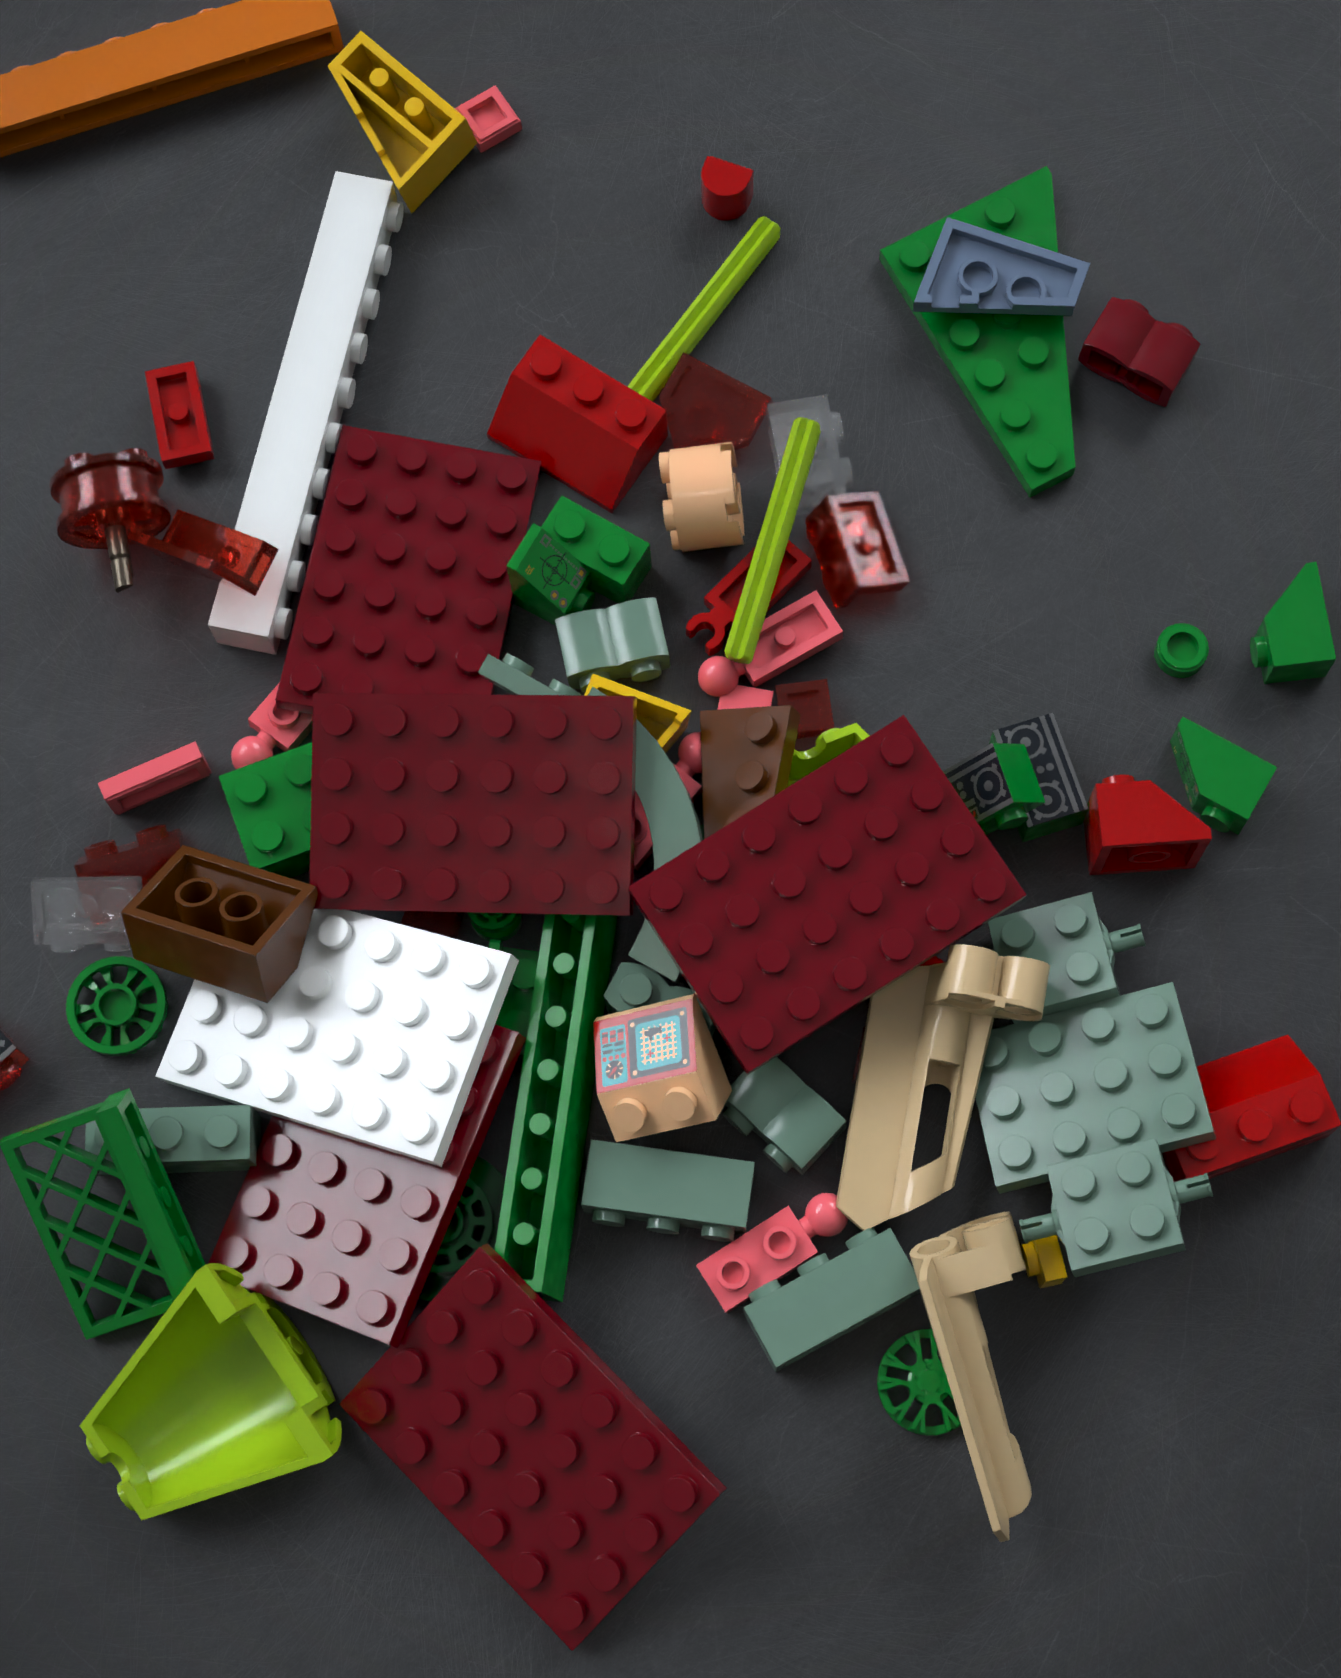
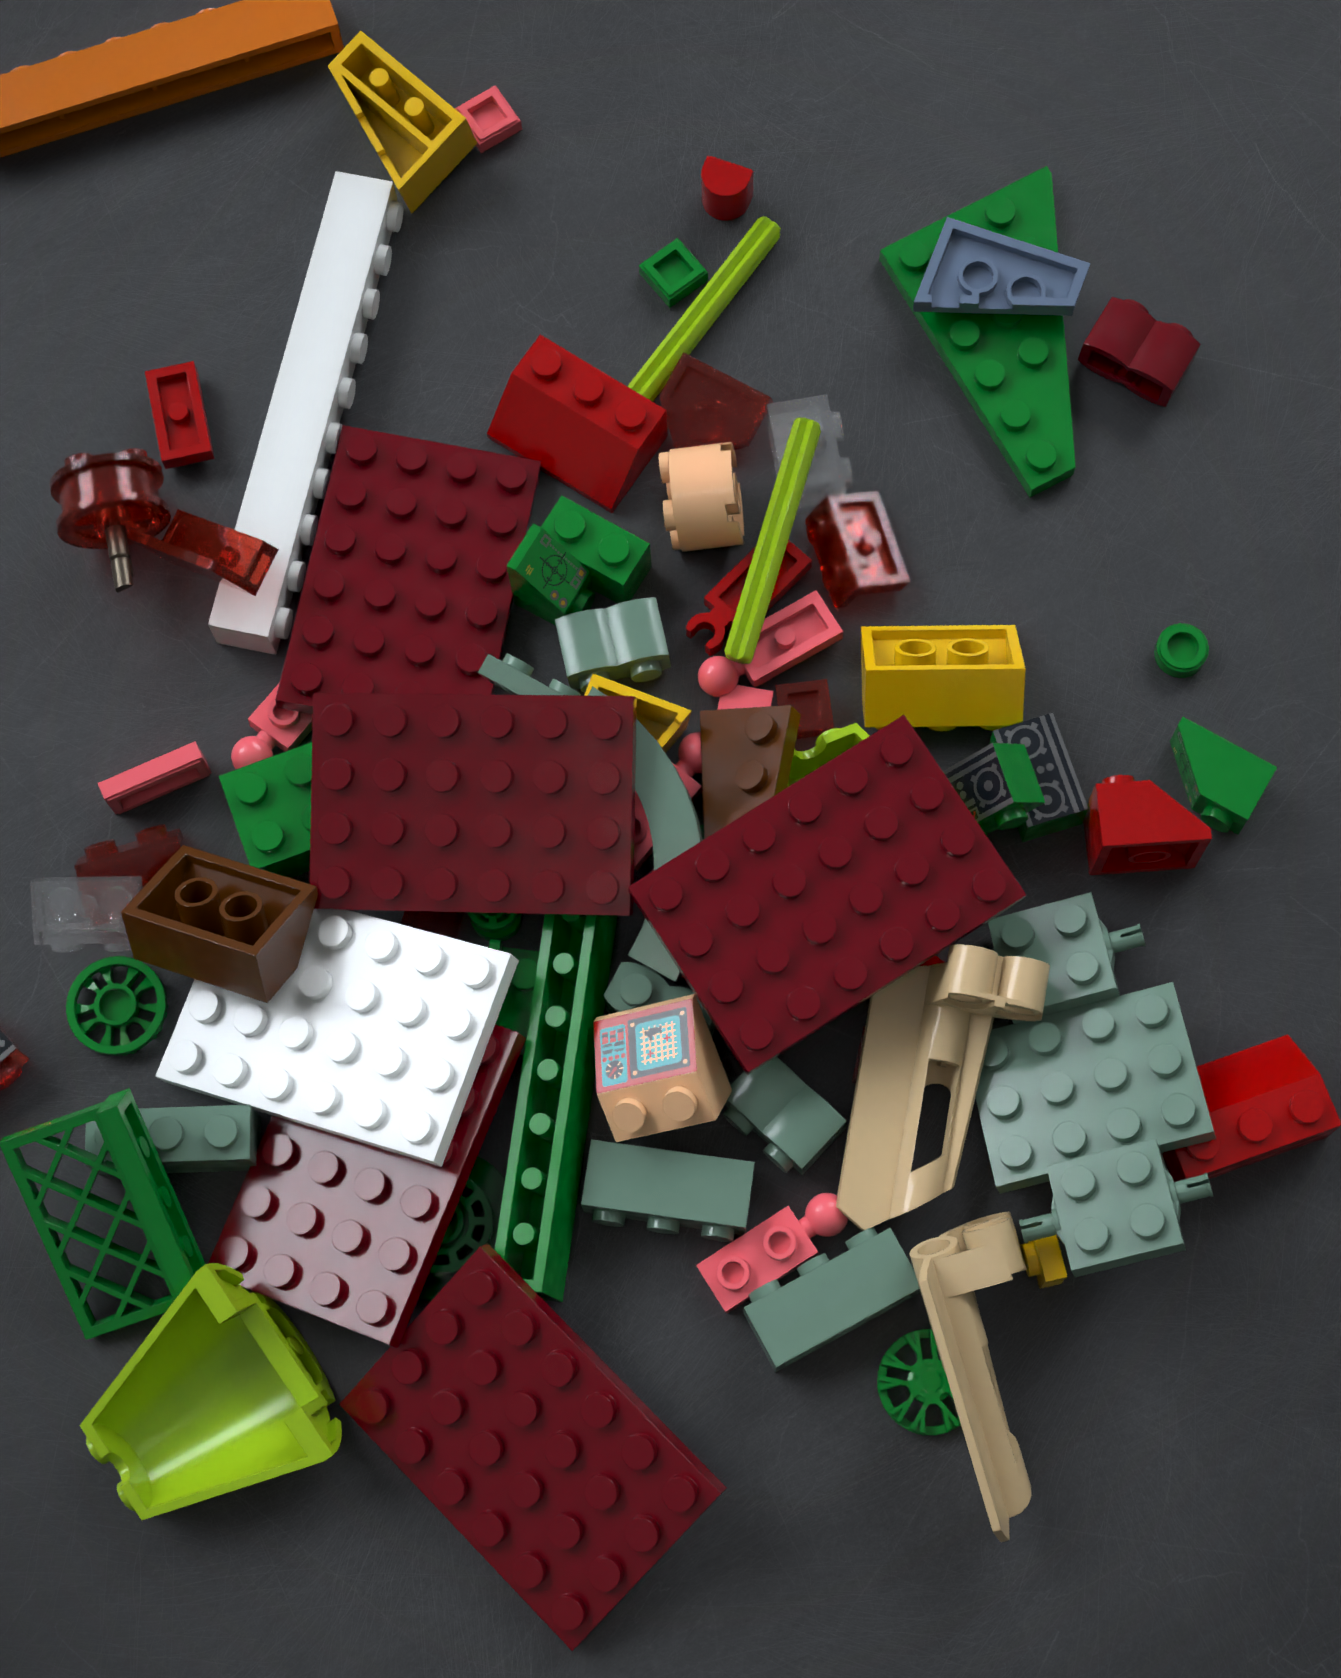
green slope [1250,562,1336,684] -> none
none -> green tile [639,238,708,308]
none -> yellow slope [861,625,1026,731]

